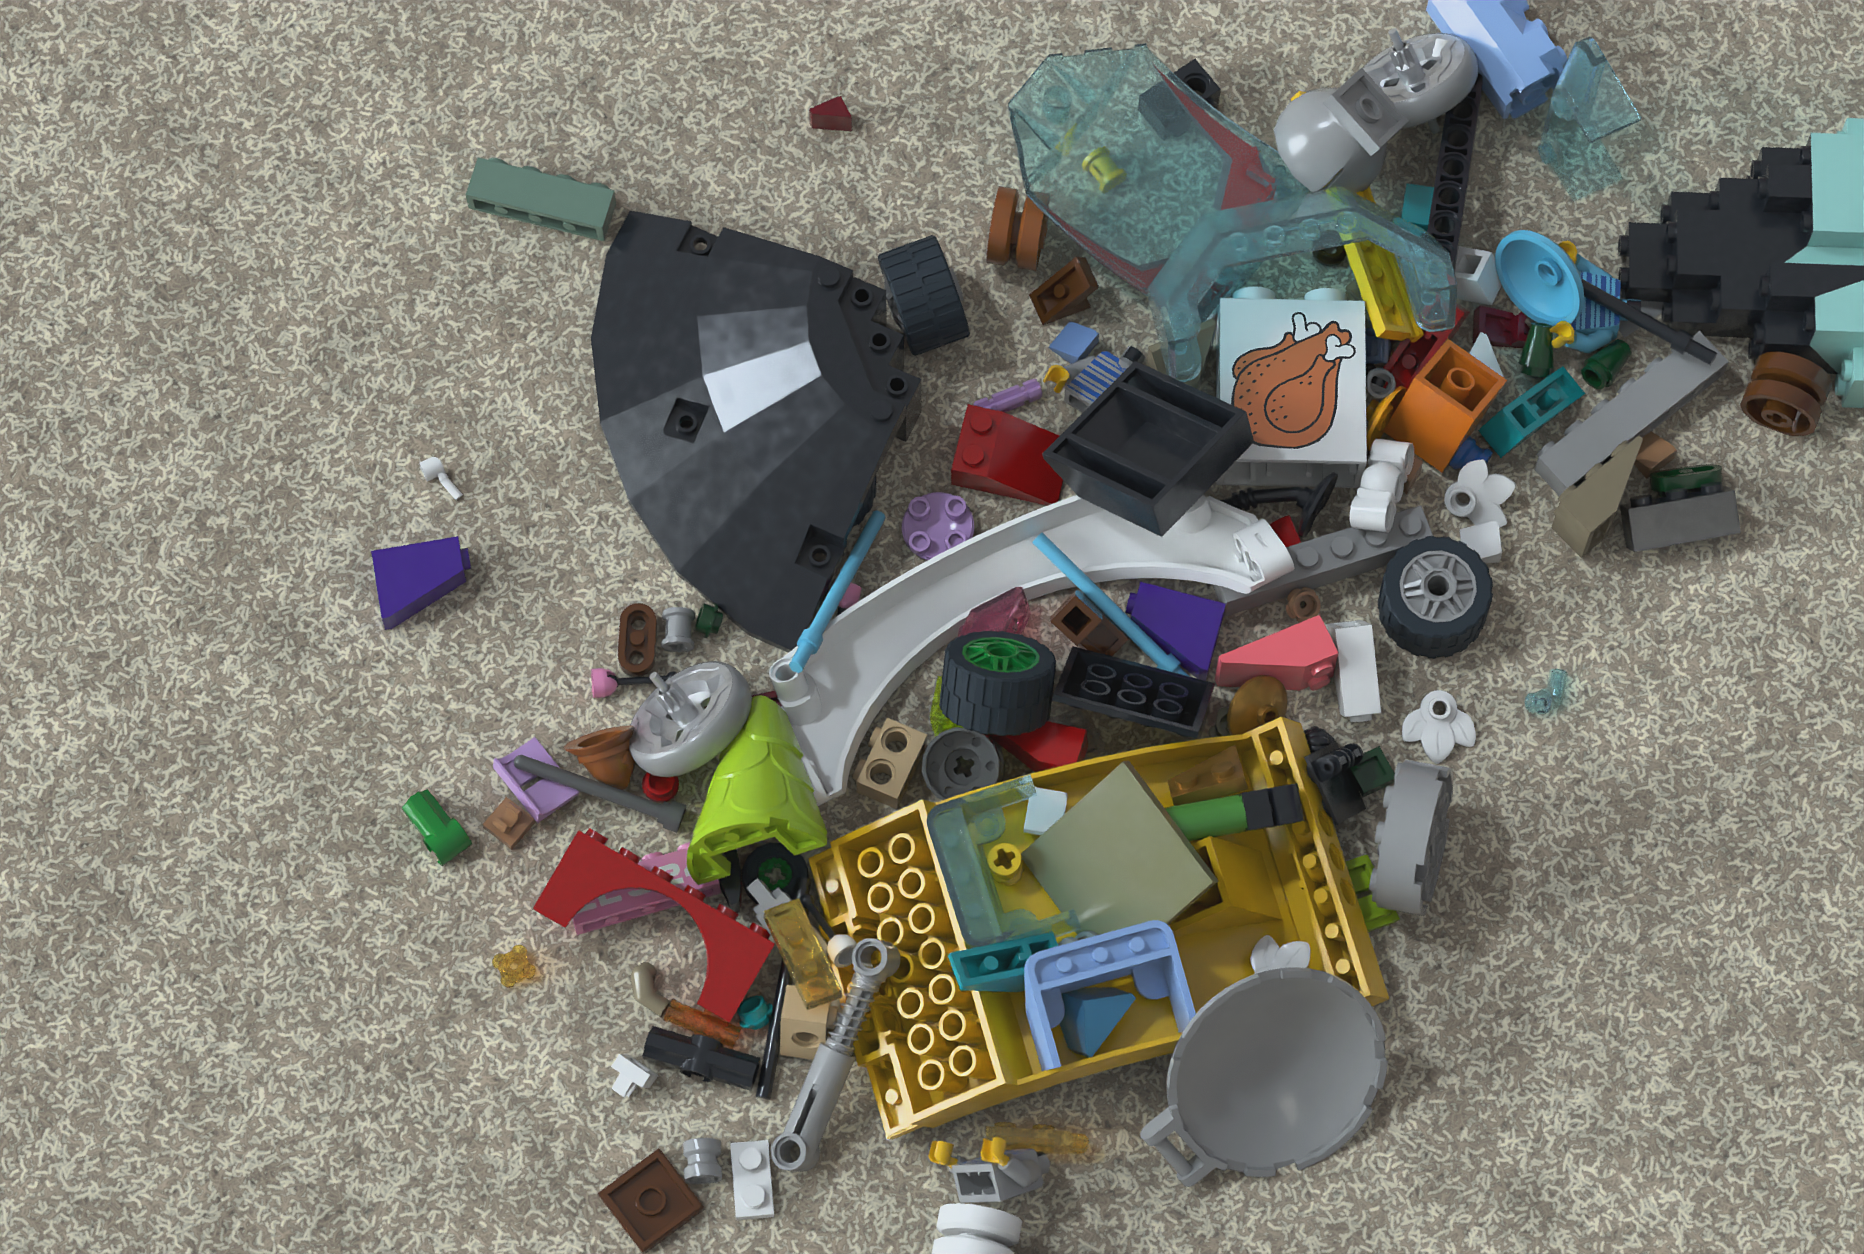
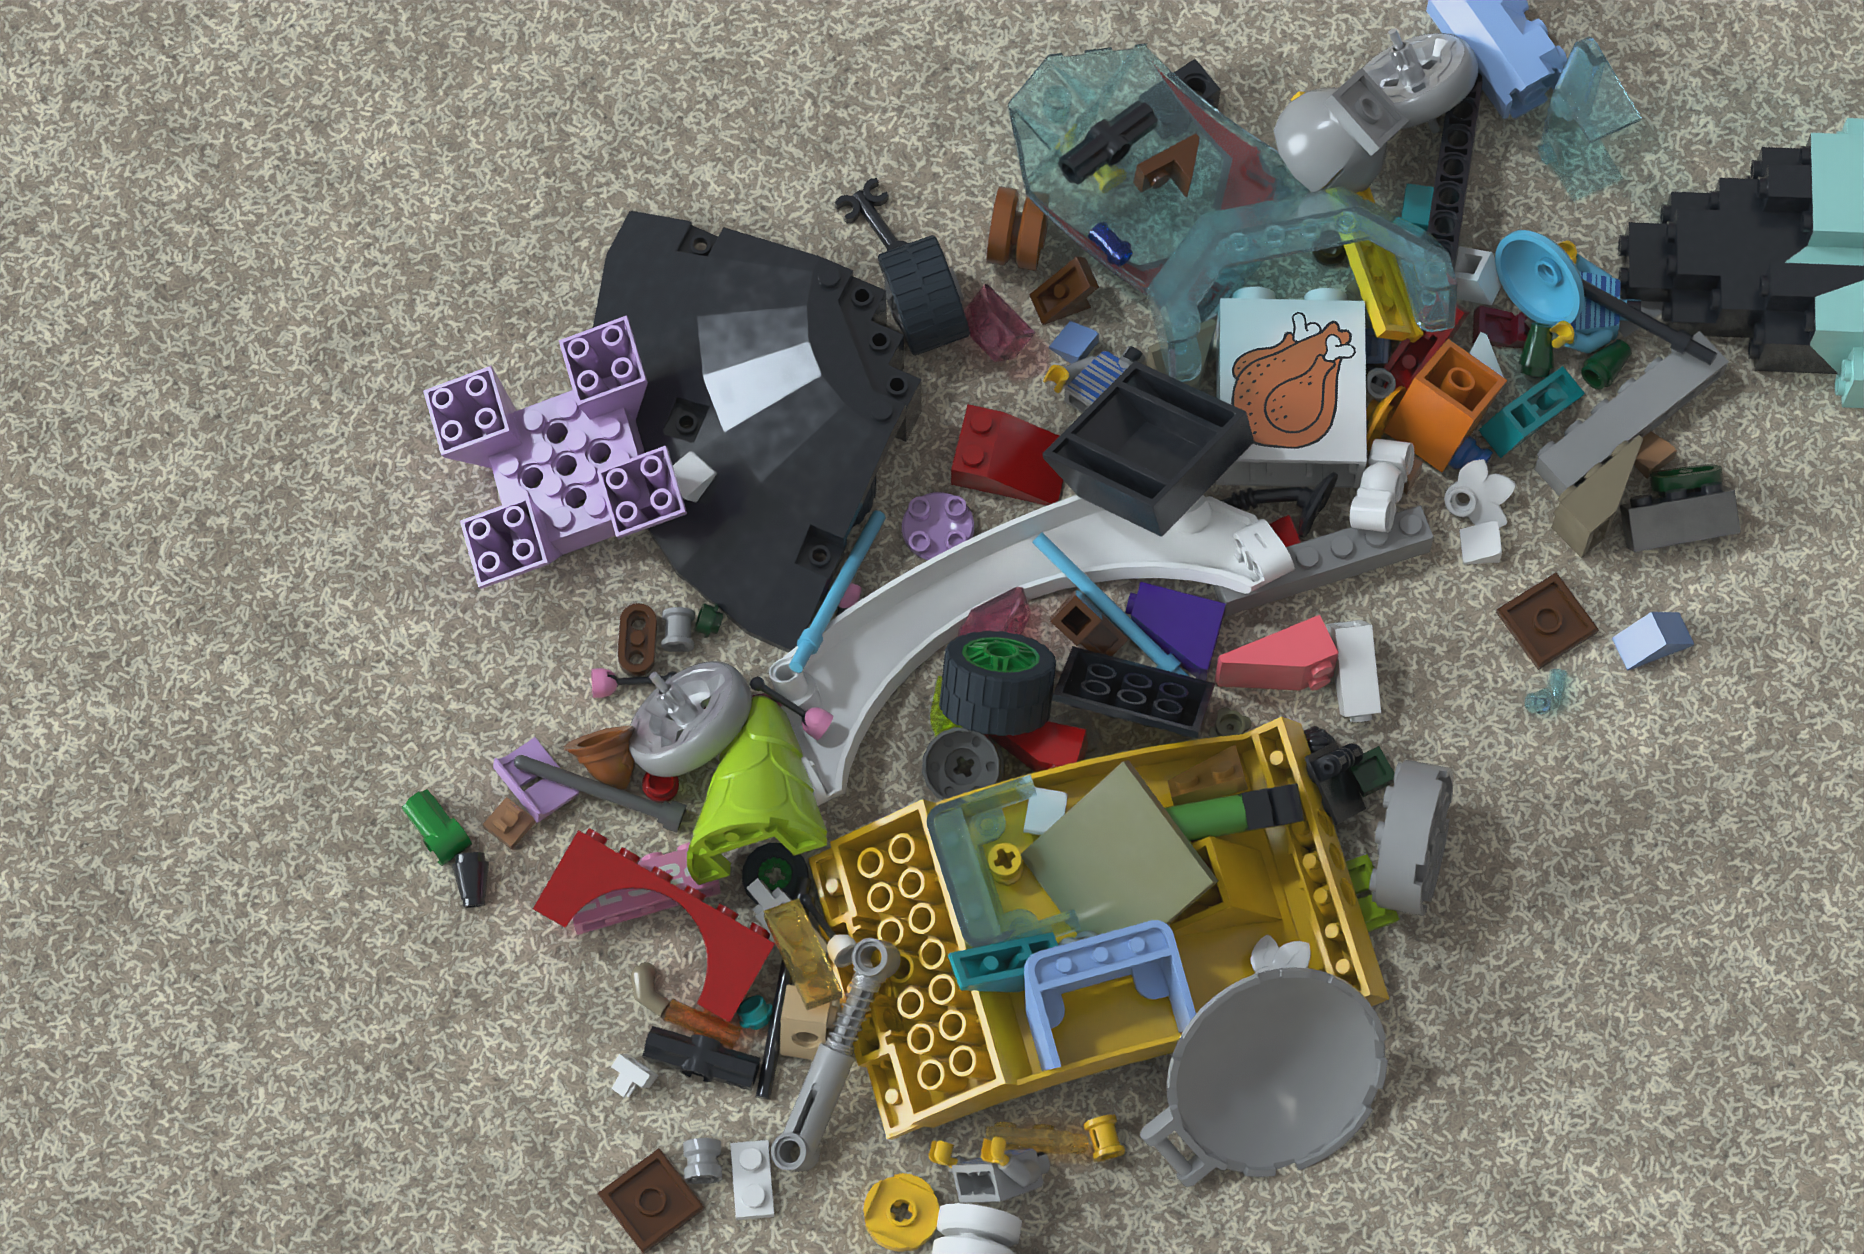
dark purple slope [371,536,472,630] -> none
white hand [420,457,463,500] -> none
sand green brick [466,157,616,241] -> none
clear yellow plate [492,945,536,988] -> none
black slope [718,849,742,913] -> none
dark red slope [809,96,852,132] -> none
tan brick [853,718,927,809] -> none
lavender axle [973,379,1042,412] -> none
dark azure slope [1060,987,1136,1058] -> none
pearl gold dish [1227,675,1288,735] -> none
medium nougat plate [1286,587,1321,623] -> none
black wheel [1378,536,1493,659] -> none
white plate [1402,690,1476,764] -> none
reddish brown wheel [1740,352,1833,436] -> none
none -> lavender slope [423,315,687,589]
none -> black cone [452,852,489,908]
none -> white slope [673,451,717,502]
none -> hinge [750,676,833,740]
none -> black bar [835,178,908,251]
none -> yellow plate [863,1173,940,1252]
none -> clear pink slope [964,284,1035,362]
none -> black piece [1058,100,1158,185]
none -> yellow bush [1083,1114,1126,1162]
none -> clear blue pin [1088,221,1133,267]
none -> reddish brown slope [1133,133,1200,197]
none -> reddish brown tile [1496,572,1599,670]
none -> slope [1612,612,1694,671]

